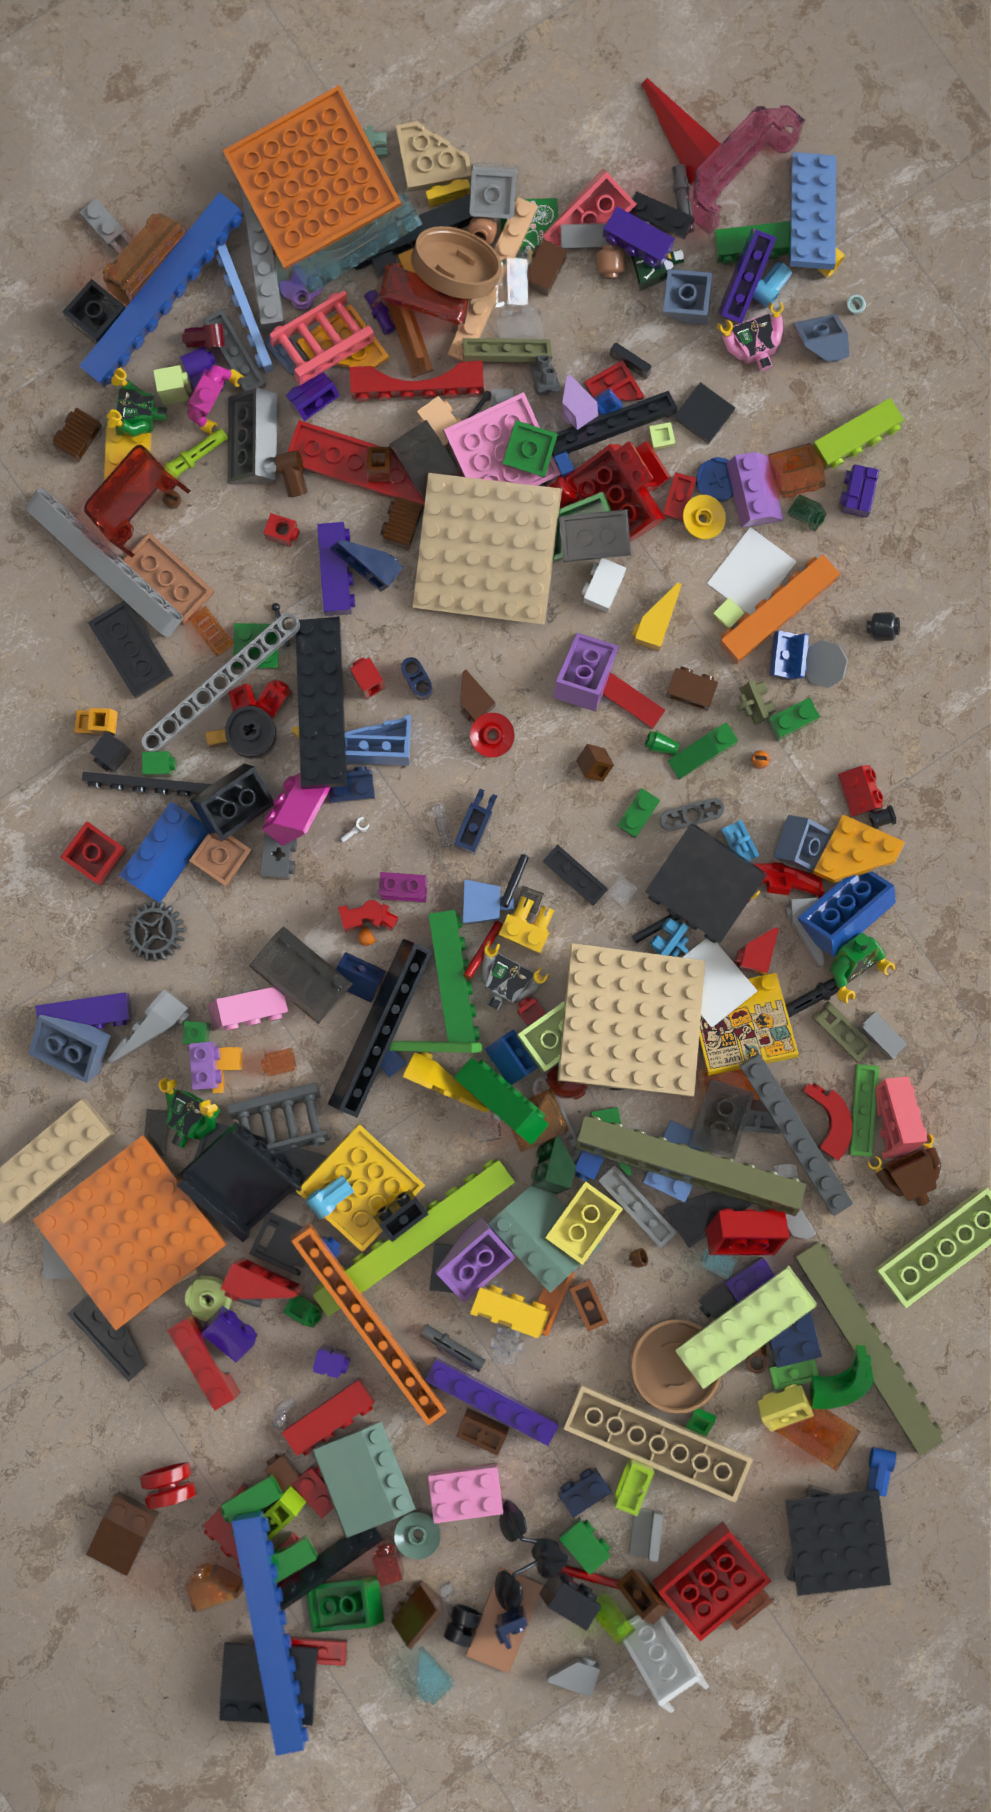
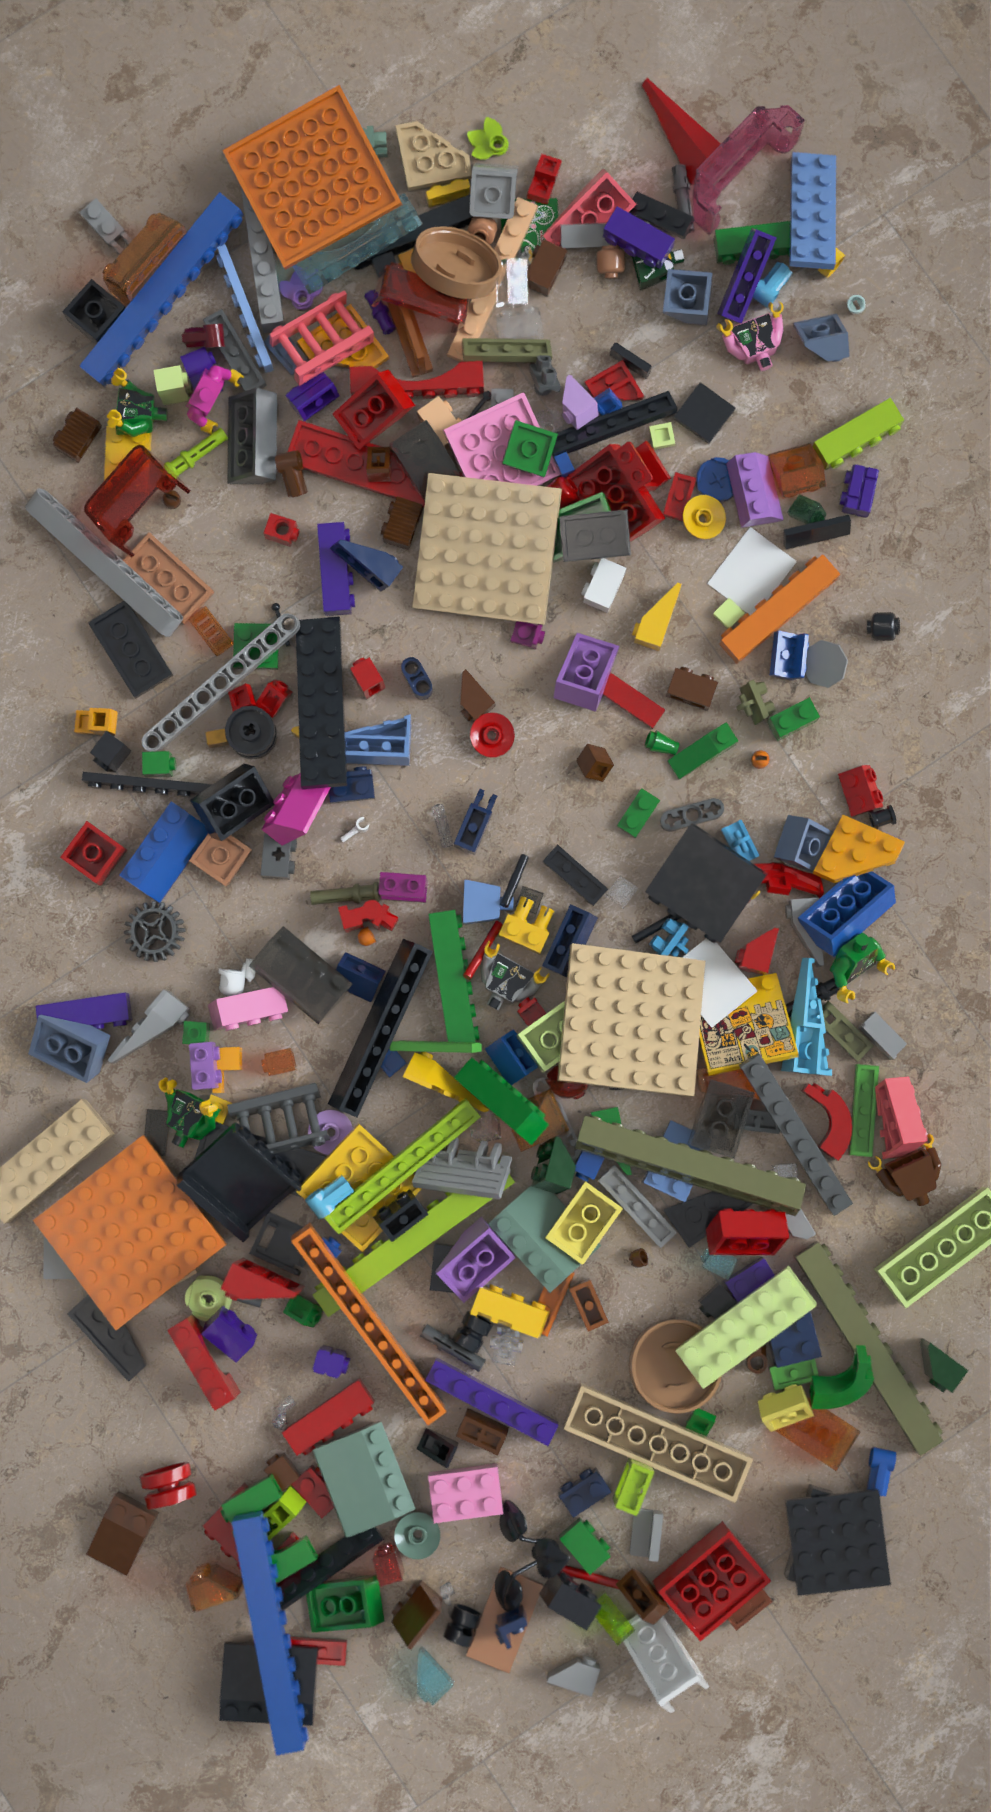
none -> yellow plate [209,1094,233,1124]
none -> white piece [218,959,256,996]
none -> lavender dish [308,1110,353,1155]
none -> olive pin [310,882,380,905]
none -> lime plate [324,1098,481,1234]
none -> red slope [332,369,415,450]
none -> light grey hinge [412,1137,512,1199]
none -> black slope [417,1428,458,1468]
none -> black wheel [452,1311,493,1354]
none -> lime plate [467,117,509,160]
none -> magenta bracket [511,621,545,649]
none -> red slope [527,154,562,205]
none -> dark blue brick [542,904,598,978]
none -> medium azure wedge [781,958,832,1076]
none -> black tile [784,515,851,549]
none -> dark green slope [920,1338,969,1393]

